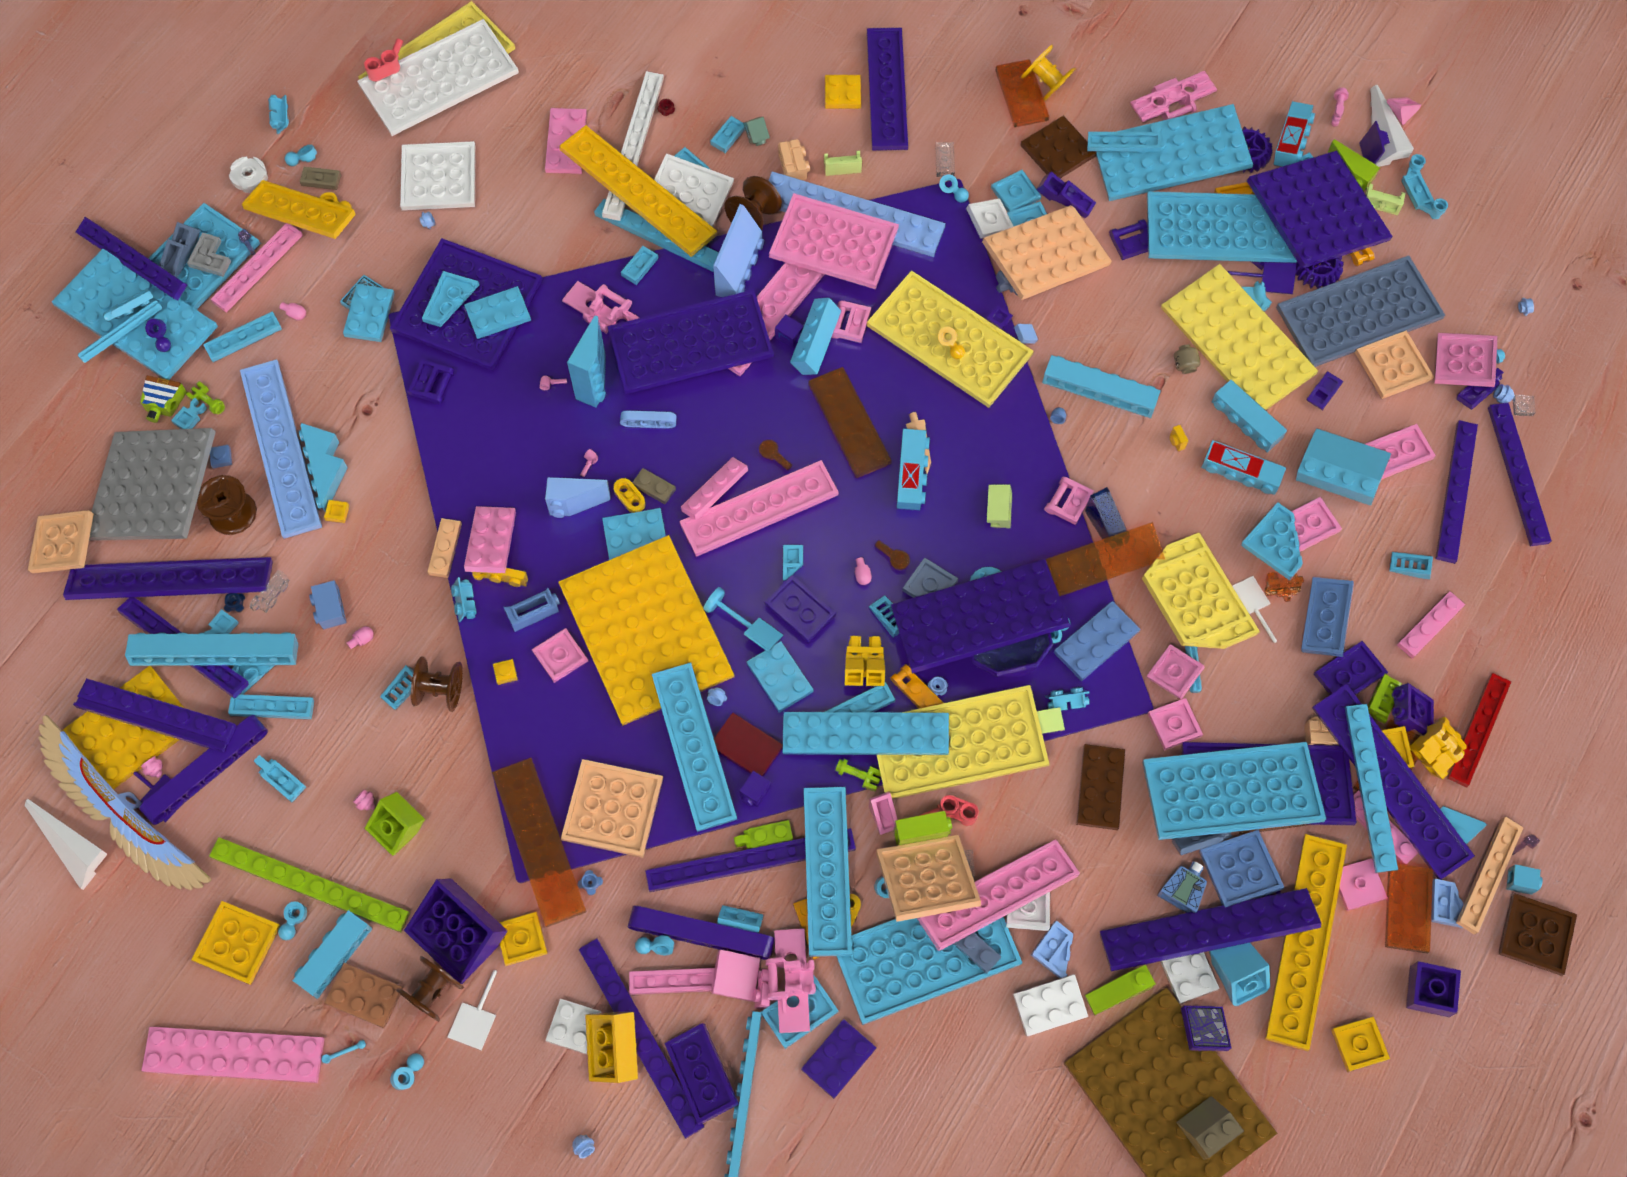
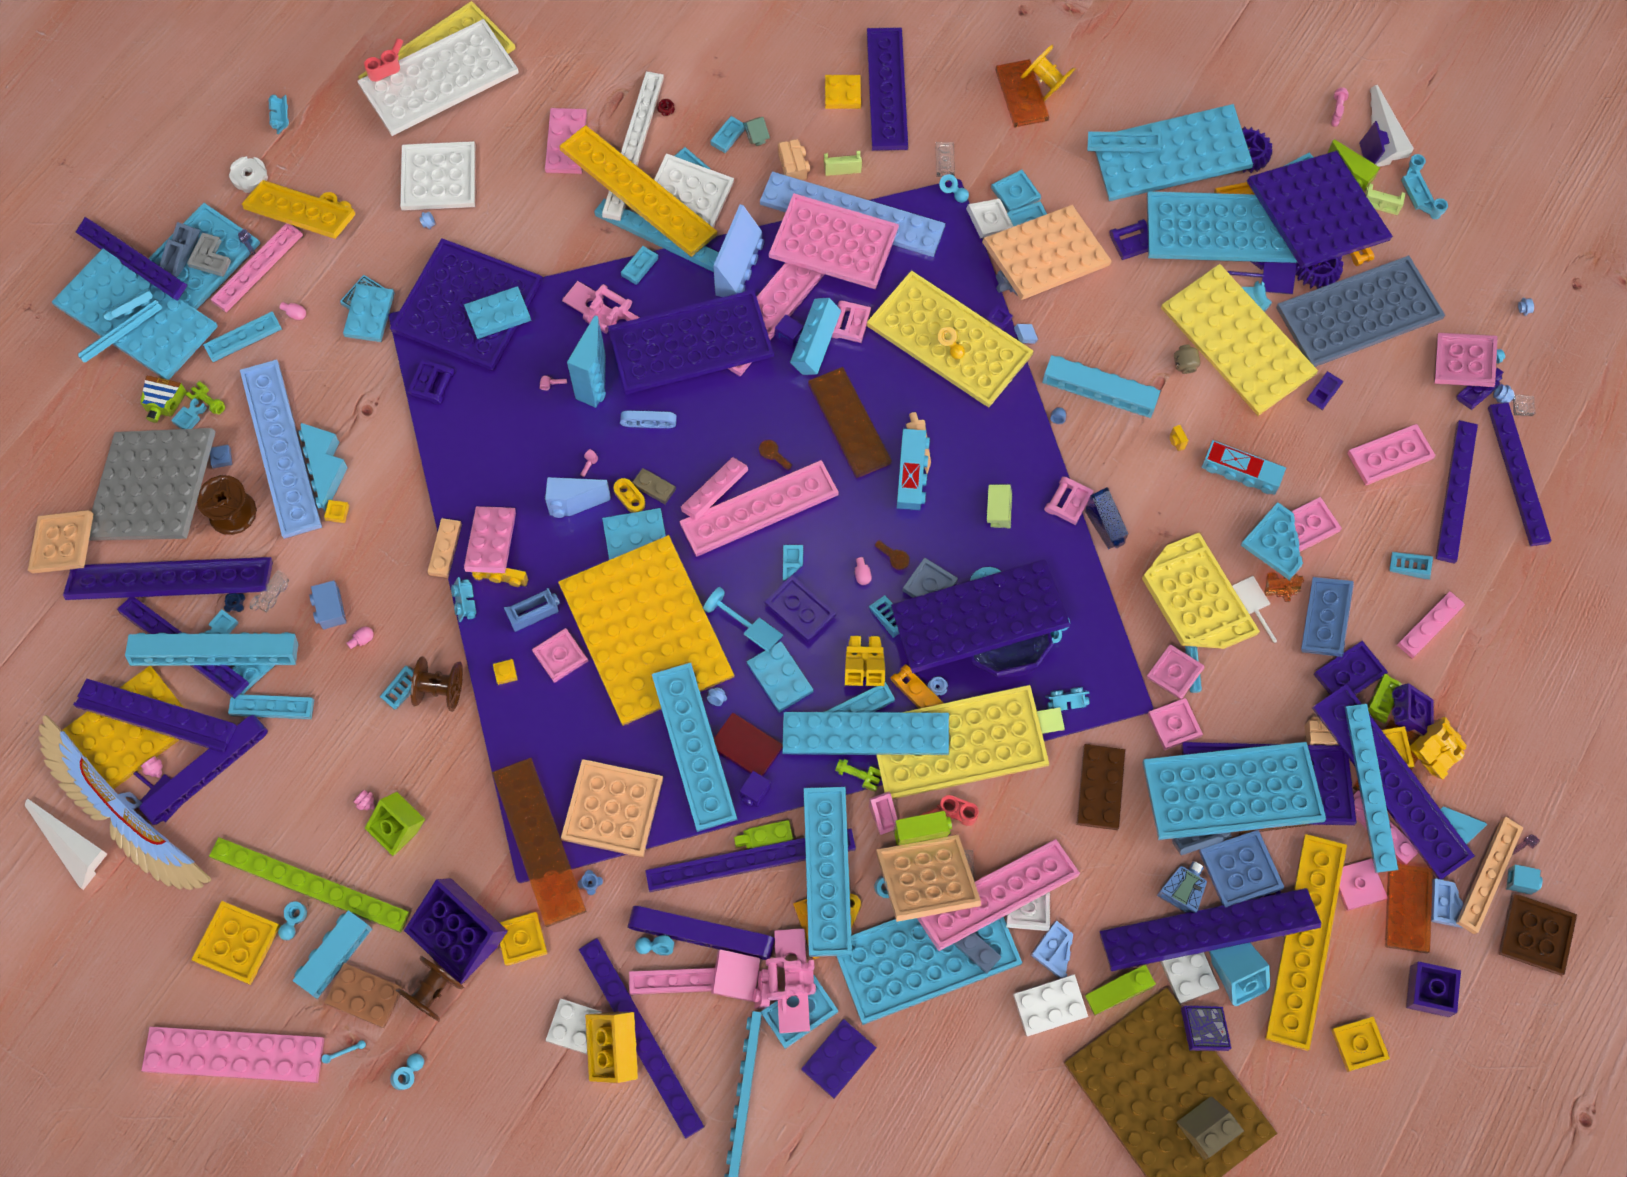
dark purple plate [145,319,171,352] -> none
medium azure hinge [254,755,306,803] -> none
medium azure plate [285,144,317,166] -> none
dark tan plate [300,167,341,190] -> none
medium azure wing [422,271,479,327] -> none
white piece [448,970,497,1051] -> none
light blue plate [572,1135,595,1158] -> none
dark purple plate [664,1023,739,1125] -> none
medium azure plate [717,905,764,933] -> none
reddish brown piece [724,176,782,230] -> none
reddish brown plate [1021,115,1097,179] -> none
dark purple slope [1036,172,1096,218] -> none
clear orange plate [1045,522,1165,596] -> none
medium blue plate [1054,601,1140,681] -> none
bright pink piece [1130,71,1217,122] -> none
medium azure brick [1212,380,1287,453] -> none
medium azure brick [1274,101,1315,167] -> none
medium azure slope [1296,428,1391,506] -> none
light nougat plate [1355,330,1434,399] -> none
bright pink slope [1387,97,1421,125] -> none
red plate [1447,673,1511,788] -> none

